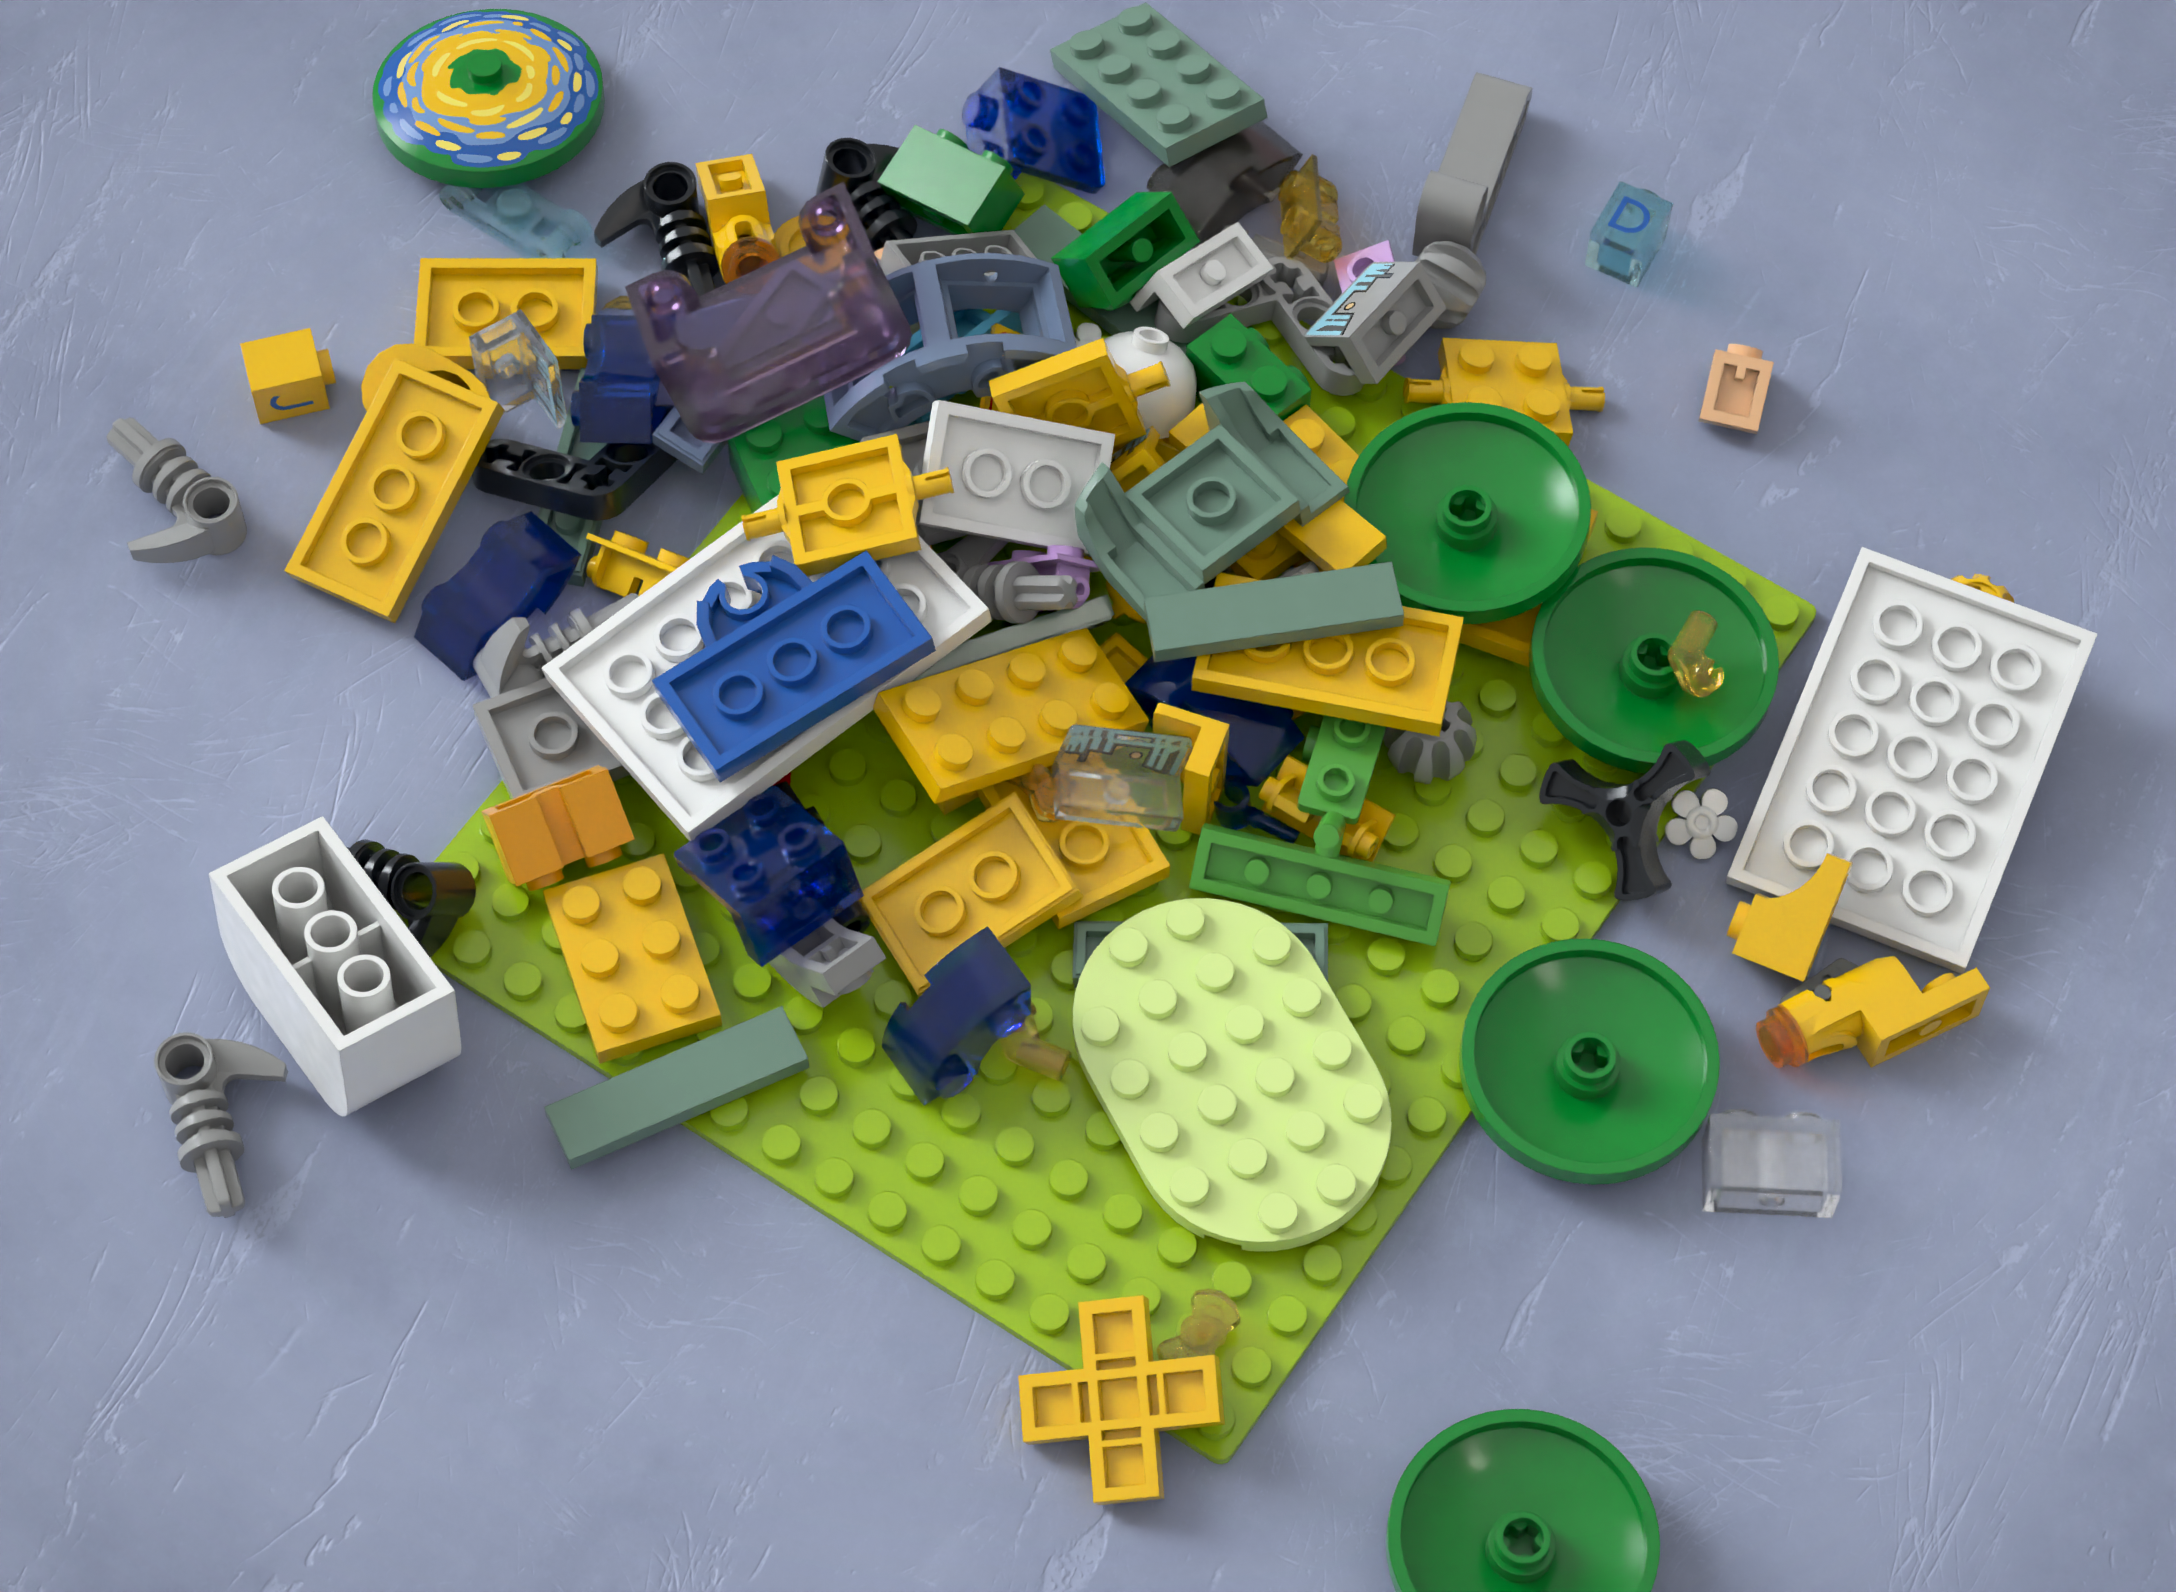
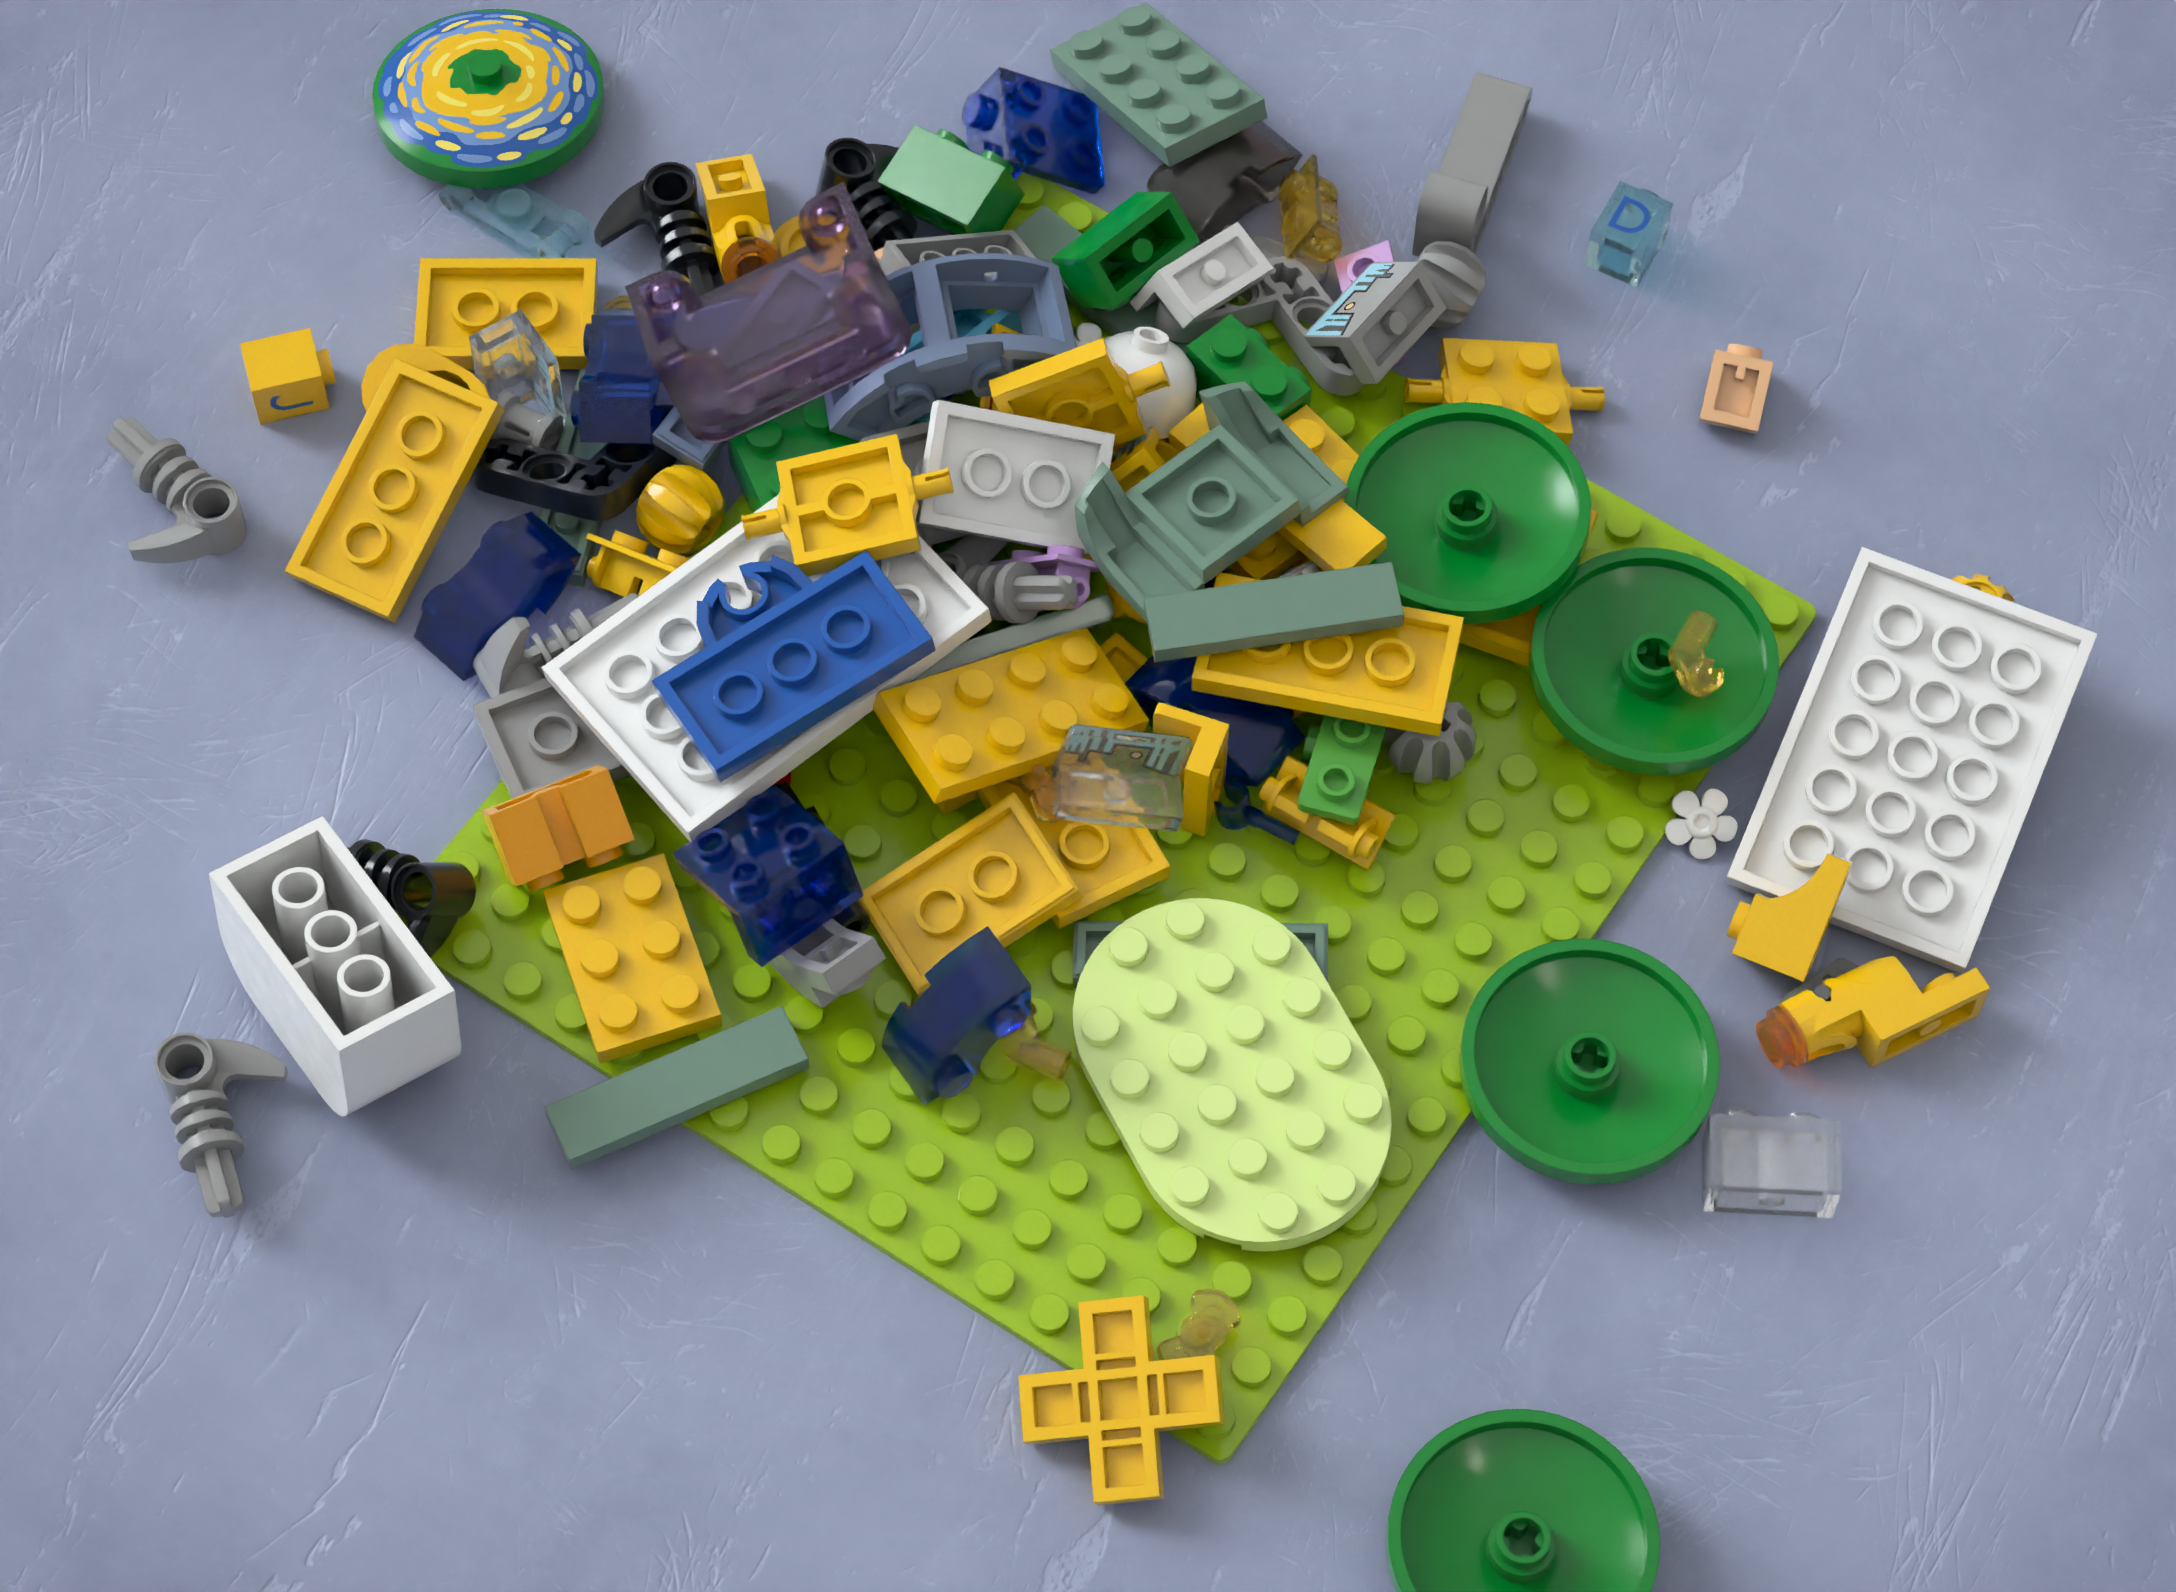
bright green plate [1189,811,1451,946] -> none
black piece [1539,740,1711,901] -> none
none -> light grey bush [490,392,564,451]
none -> yellow piece [636,465,725,555]

